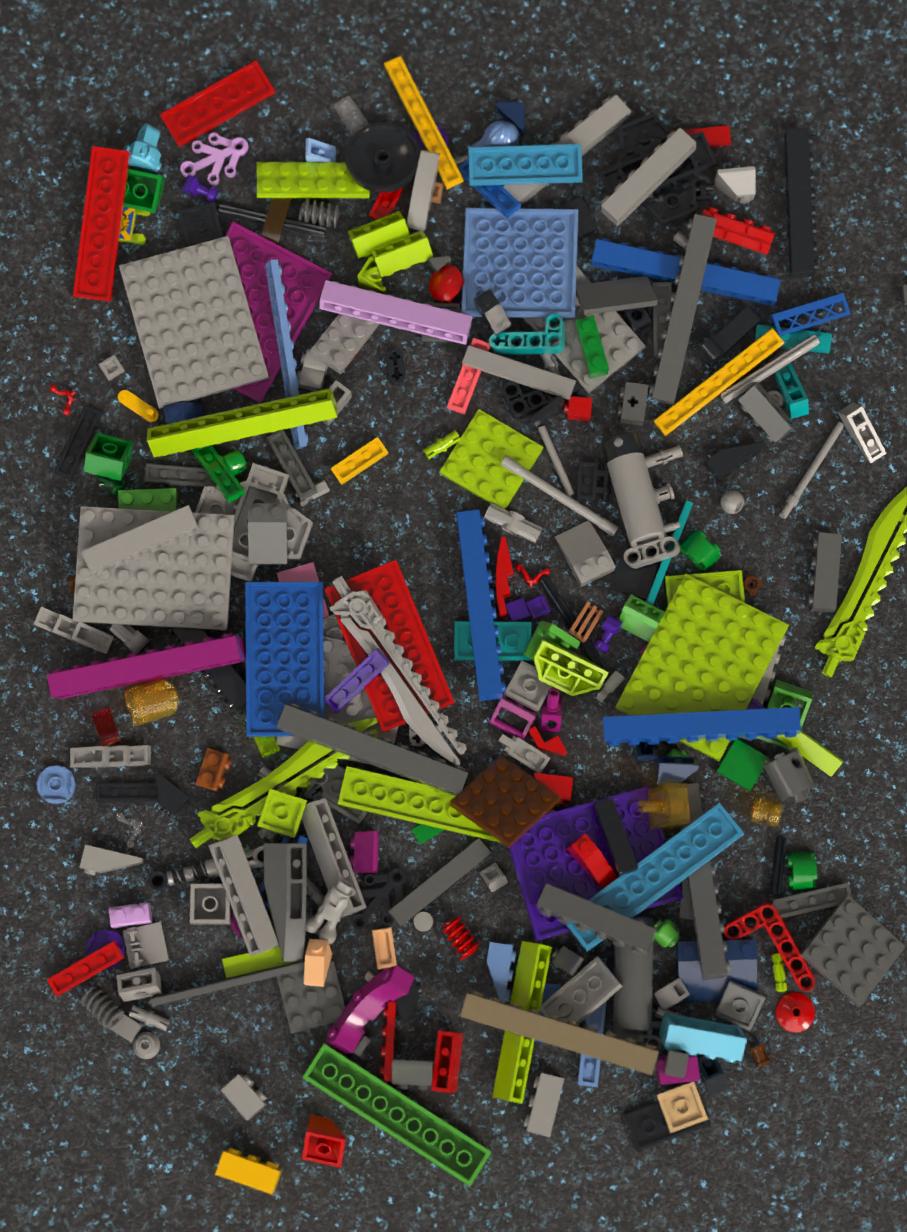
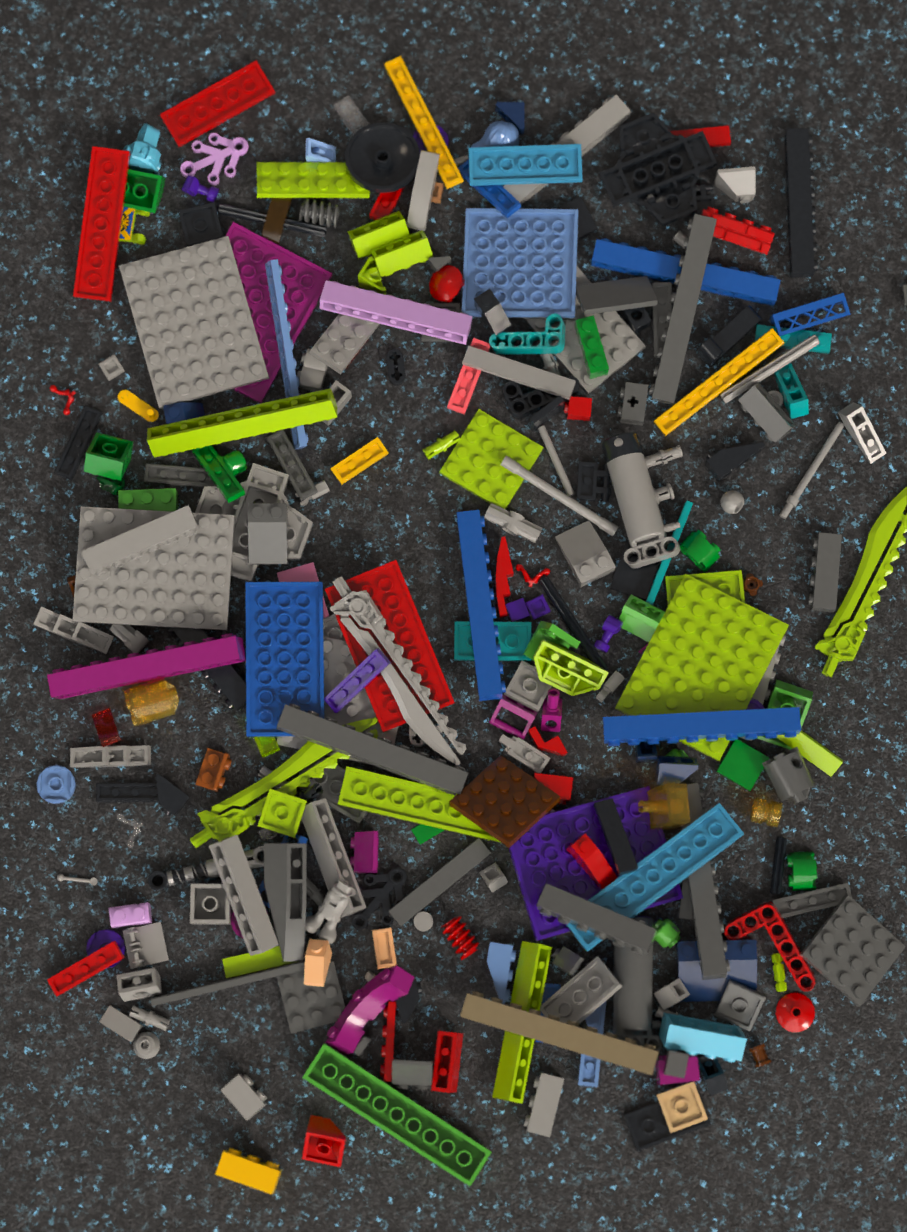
light grey slope [79,845,144,876] -> none
dark grey piece [81,986,125,1028] -> none
nougat tile [568,601,603,643] -> none
light grey brick [601,128,696,227] -> none
none -> light grey hinge [57,874,98,886]

